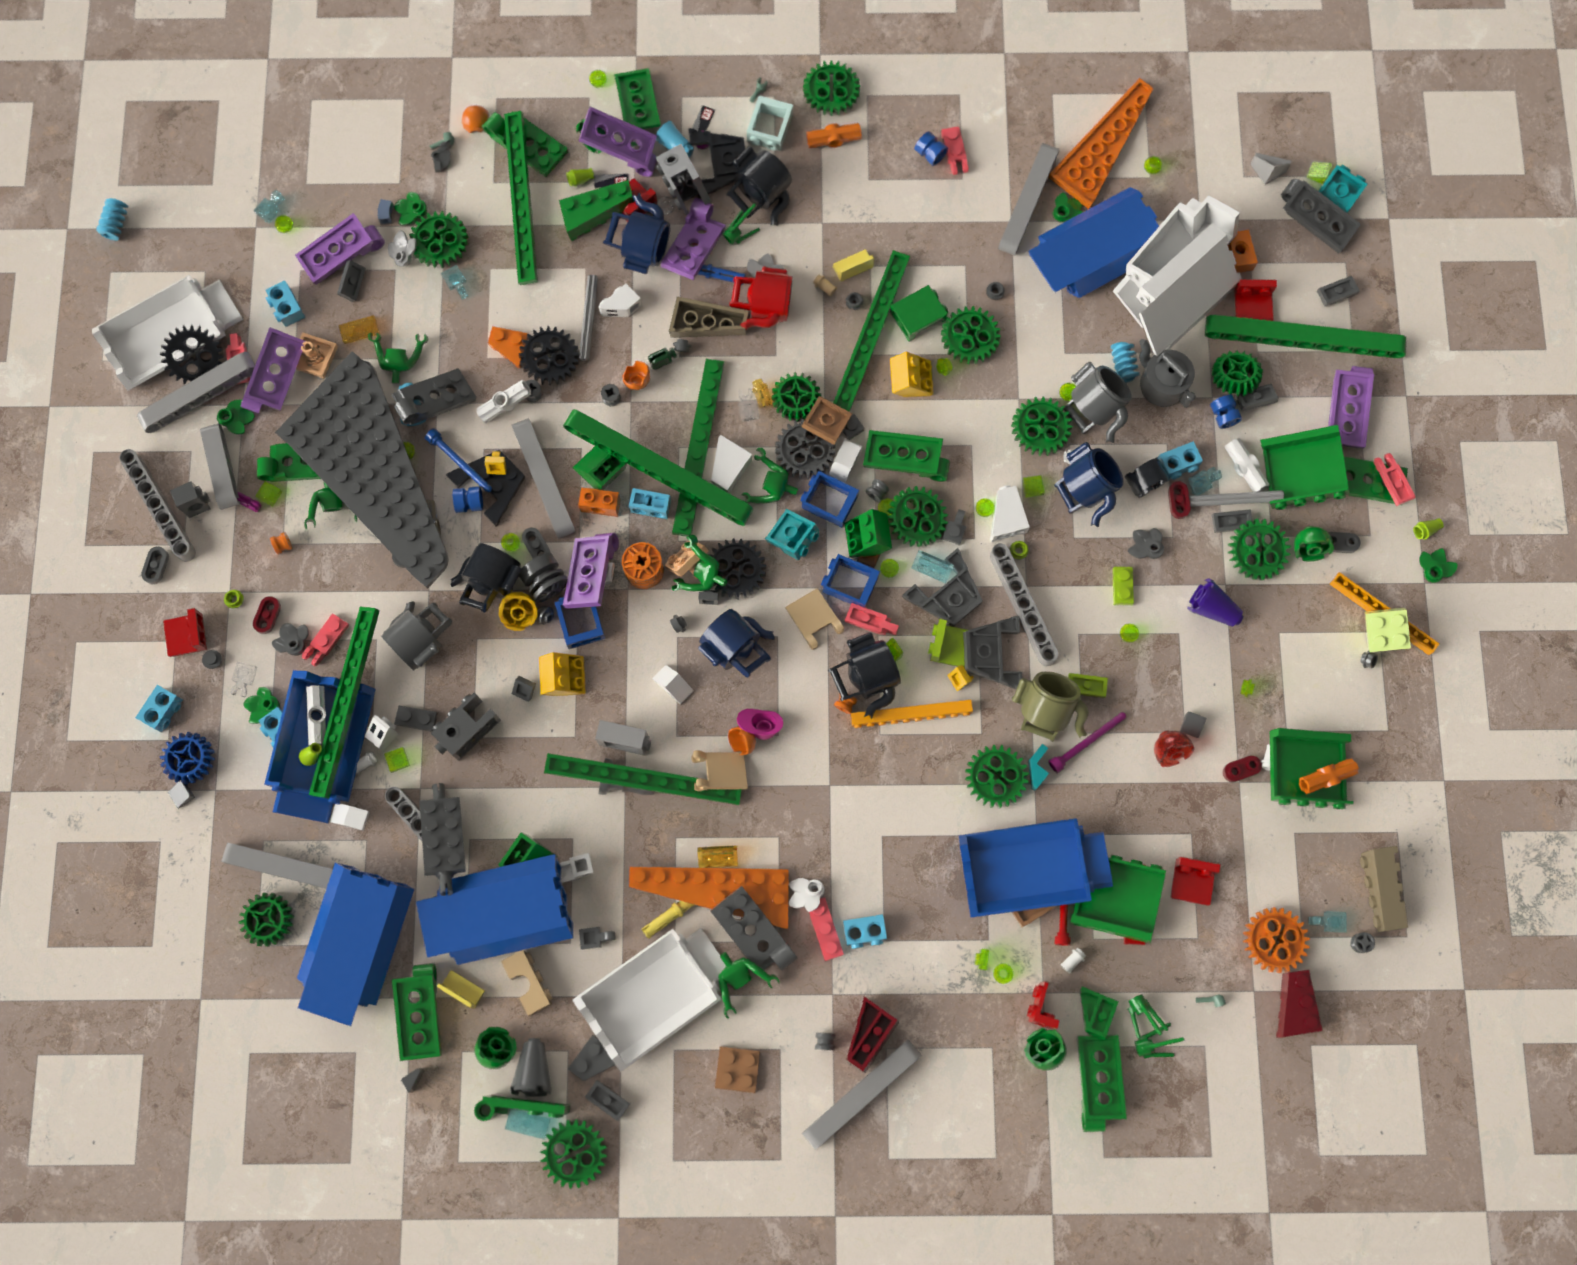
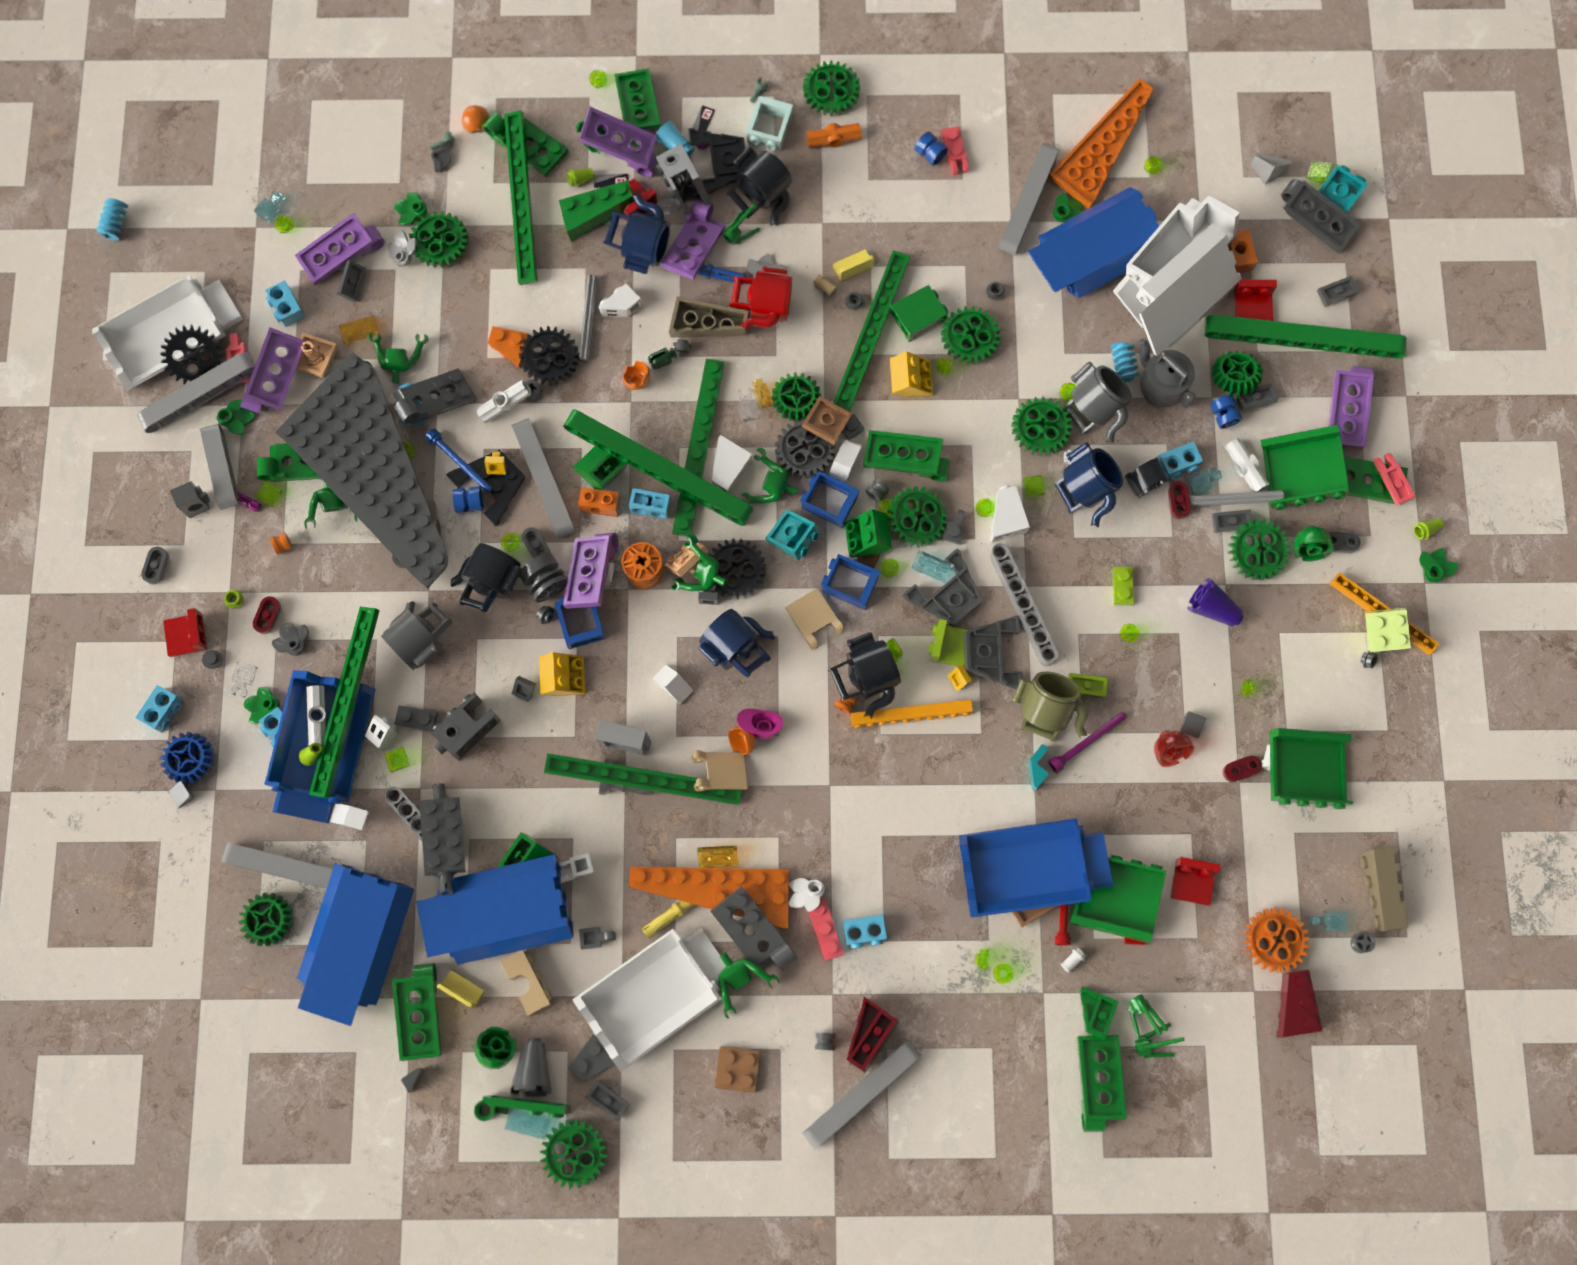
light grey beam [119,449,196,561] -> none
coral hinge [302,613,349,667] -> none
white pin [356,752,378,774] -> none
sand blue piece [378,199,394,224] -> none
clear light blue plate [441,265,468,300] -> none
yellow cylinder [498,592,537,631] -> none
dark grey wheel [601,384,621,406] -> none
dark grey plate [670,615,687,633] -> none
coral hinge [845,603,899,635] -> none
green gear [965,745,1029,809] -> none
lime plate [1009,541,1029,560] -> none
green cylinder [1024,1028,1067,1071] -> none
red bracket [1027,981,1060,1029] -> none
dark grey plate [1128,528,1164,559] -> none
sand green hand [1196,995,1226,1008] -> none
orange piece [1299,758,1359,794] -> none

